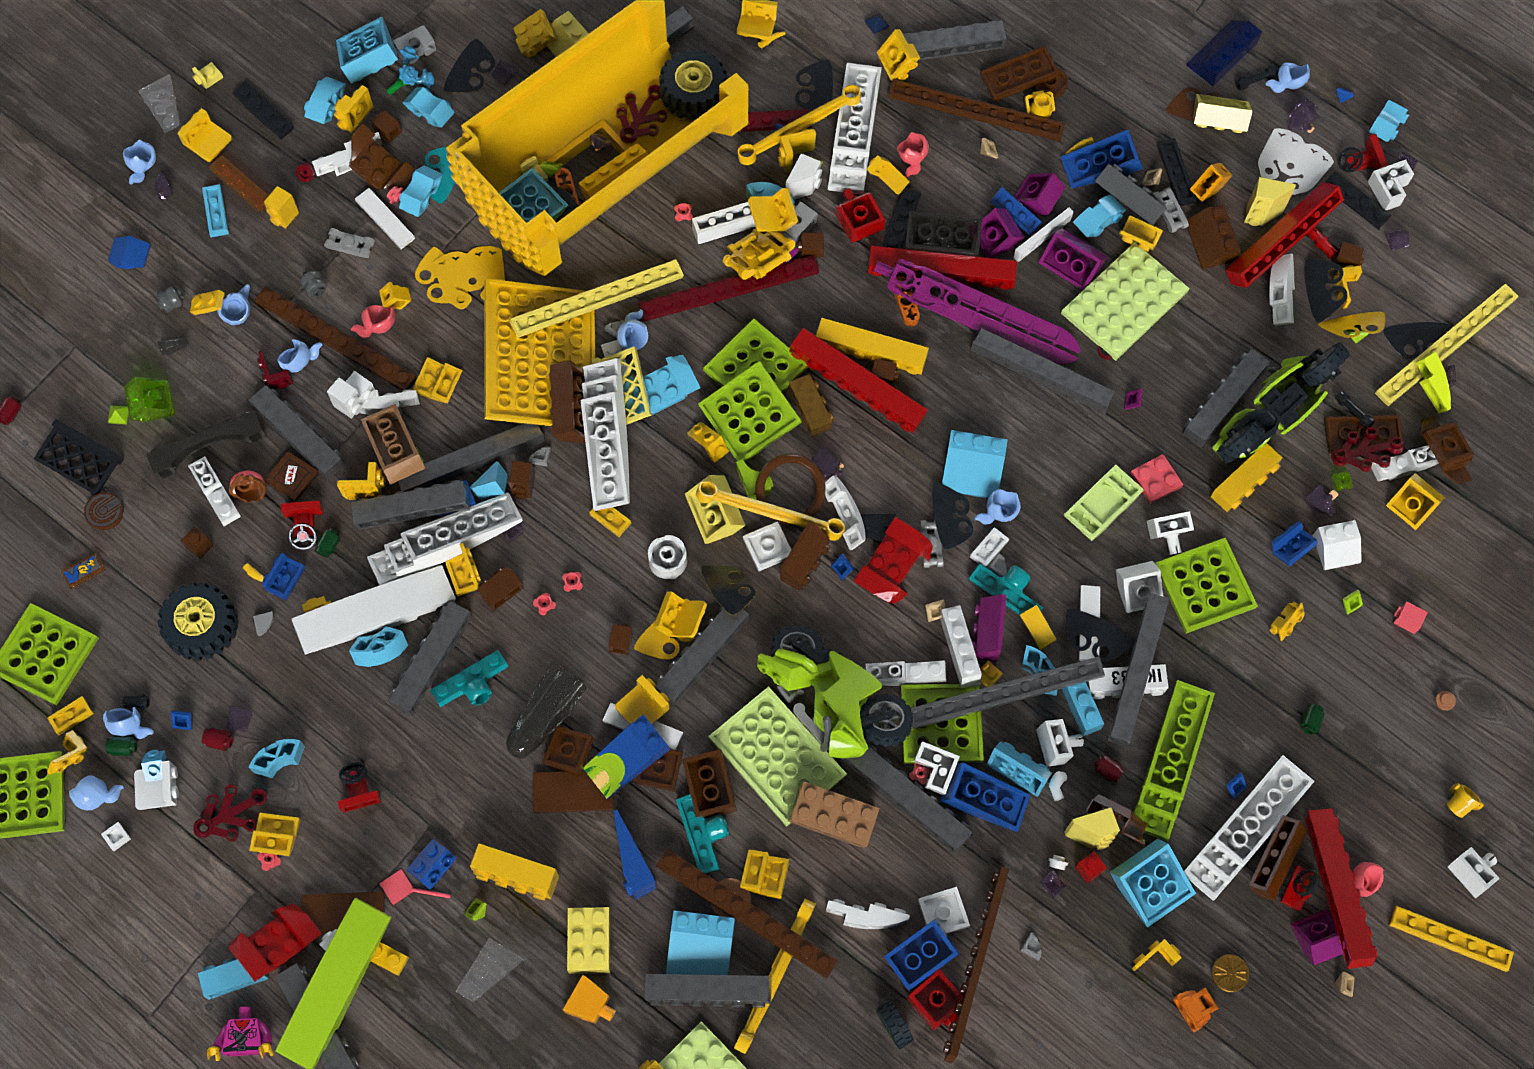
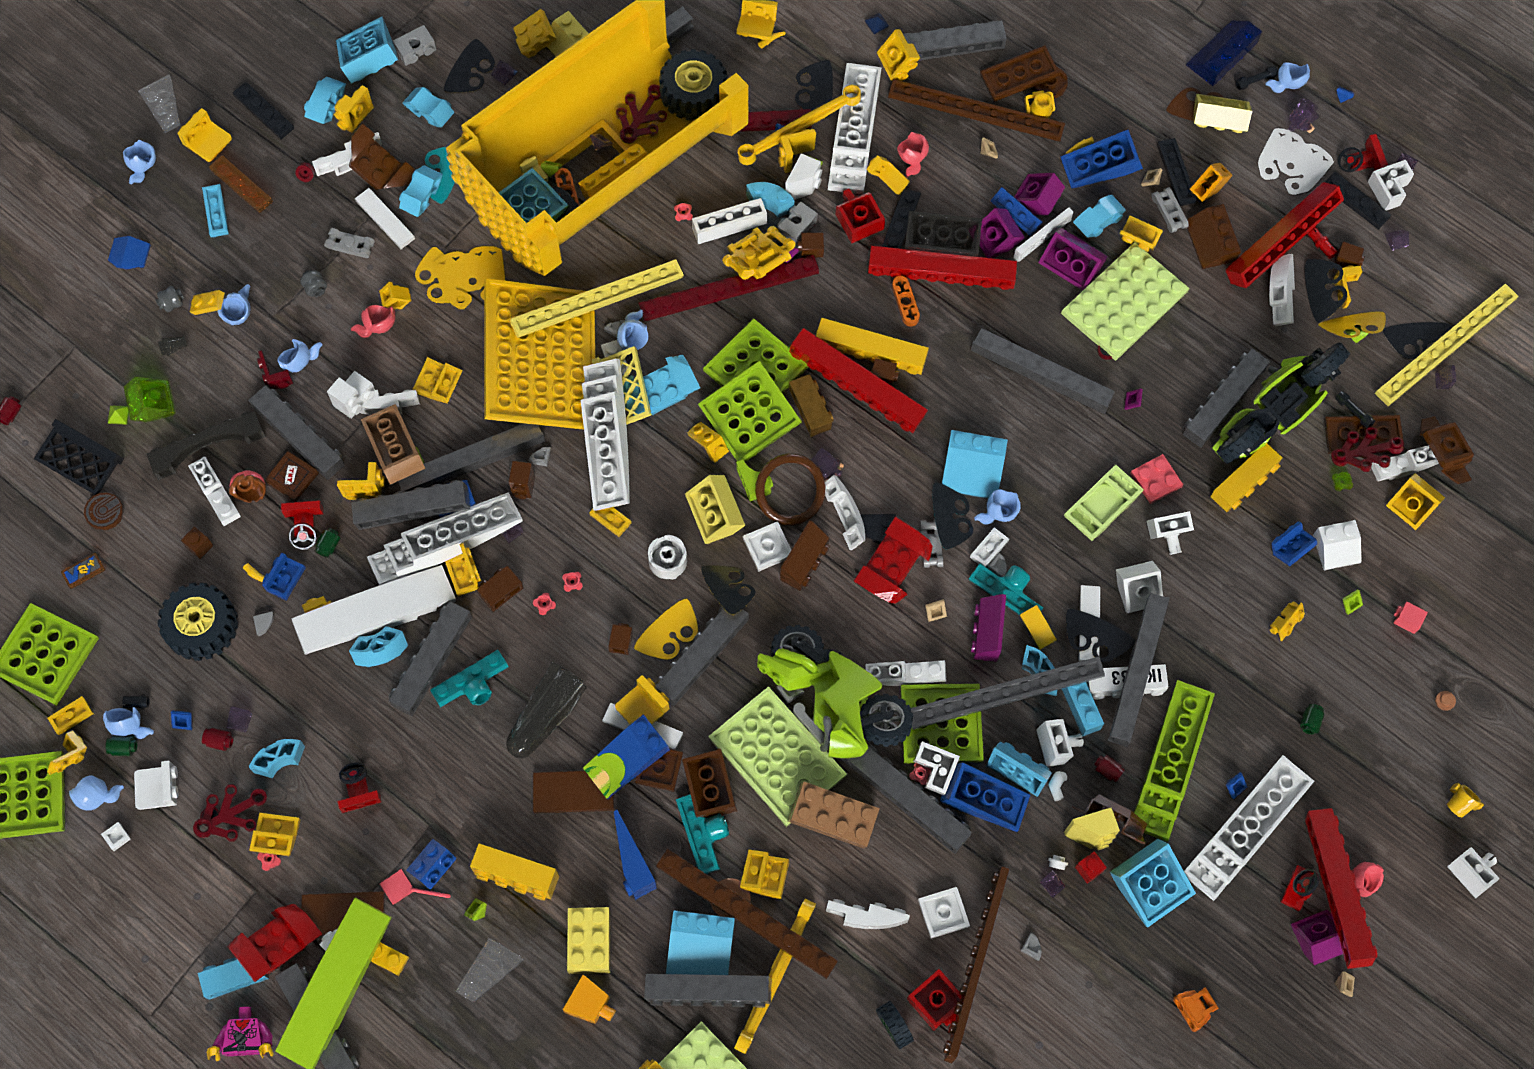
medium azure bracket [141,750,167,781] -> none
clear purple slope [154,172,173,200] -> none
light yellow bracket [192,62,223,89] -> none
reddish brown plate [255,286,417,391] -> none
yellow brick [264,186,299,229] -> none
reddish brown brick [371,110,402,143] -> none
dark azure plant [387,46,434,95] -> none
coral plate [387,186,403,204] -> none
medium azure slope [470,461,508,501] -> none
reddish brown plate [542,726,594,775] -> none
reddish brown slope [549,360,586,443] -> none
yellow bracket [653,592,707,638] -> none
yellow piece [696,481,845,541] -> none
yellow bracket [748,188,798,232] -> none
blue slope [831,554,854,580] -> none
magenta piece [874,259,1081,364] -> none
blue brick [884,919,960,991] -> none
white brick [940,605,981,688] -> none
yellow tile [980,661,1003,687] -> none
dark grey brick [1095,164,1167,226] -> none
yellow bracket [1132,939,1181,971] -> none
lime piece [1155,538,1258,634] -> none
pearl gold wheel [1212,954,1249,992] -> none
light yellow slope [1244,177,1296,226] -> none
reddish brown brick [1249,815,1307,902] -> none
clear purple piece [1304,485,1339,516] -> none
medium azure brick [1369,100,1409,142] -> none
yellow tile [1389,906,1514,972] -> none
neon yellow slope [1415,352,1451,414] -> none

